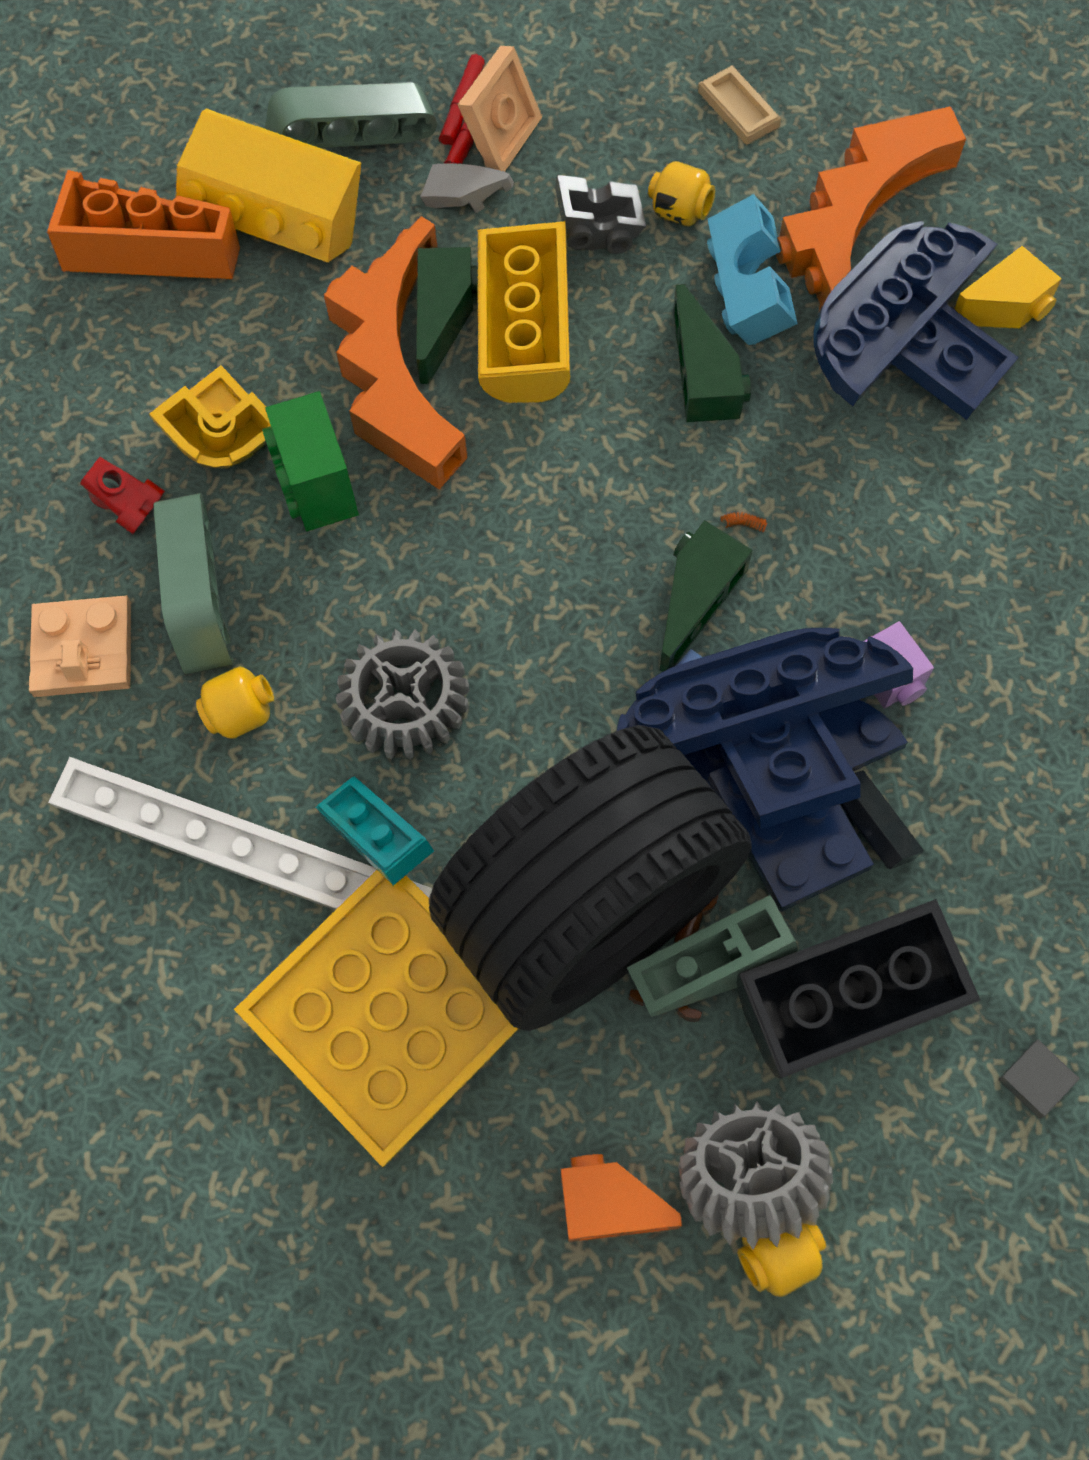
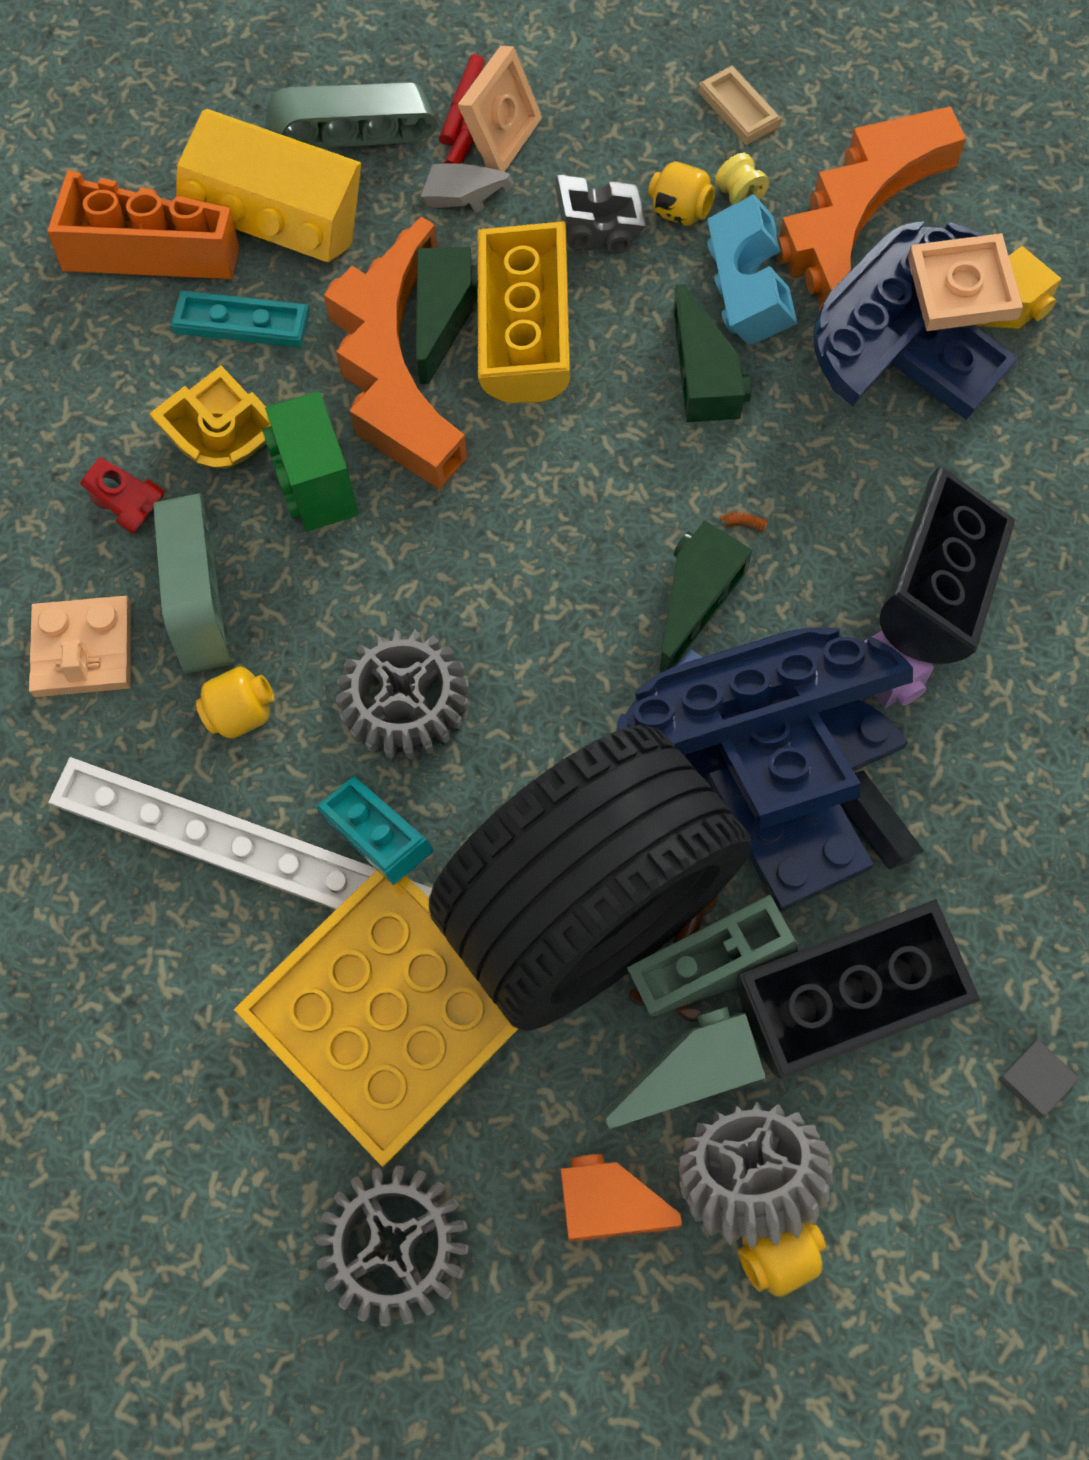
none -> teal tile [171,290,310,348]
none -> light grey gear [316,1166,469,1327]
none -> sand green slope [601,1005,766,1129]
none -> light yellow wheel [715,153,770,205]
none -> black brick [880,466,1015,664]
none -> light nougat hinge [908,233,1023,331]

